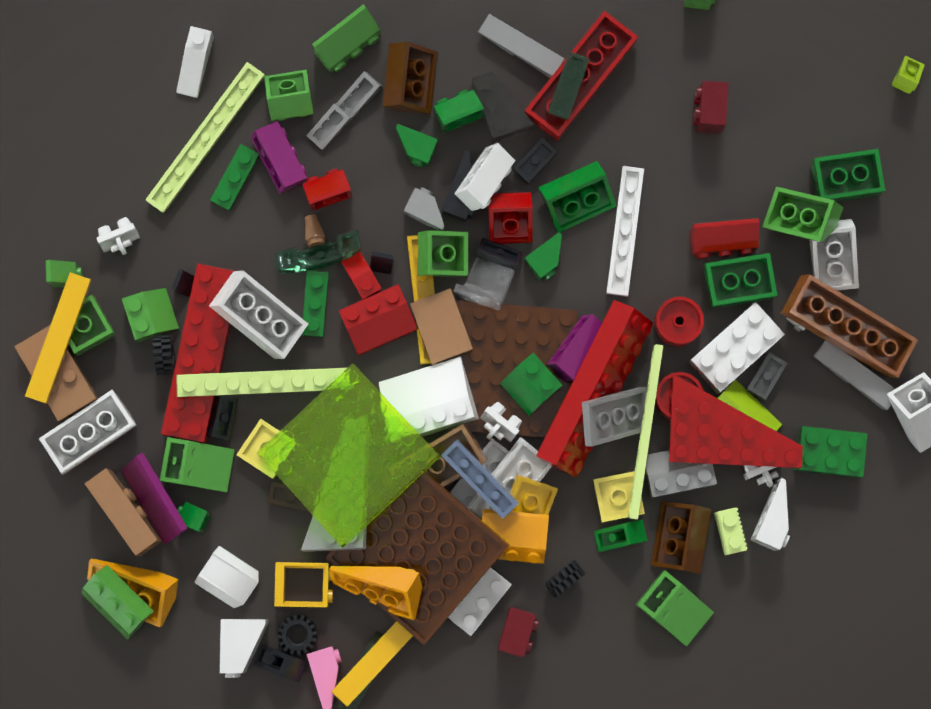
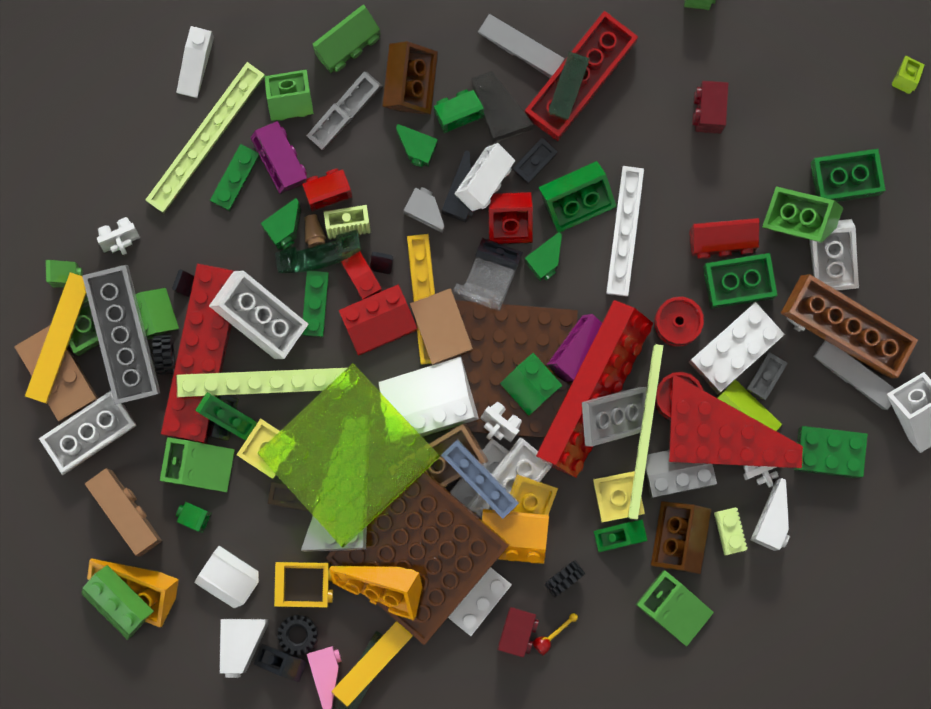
magenta tile [121,453,187,545] -> none
bright green brick [418,231,468,277] -> none
none -> light grey brick [82,265,160,405]
none -> green plate [195,392,258,441]
none -> green slope [261,198,301,250]
none -> yellowish green brick [324,205,371,240]
none -> hinge [532,613,578,656]

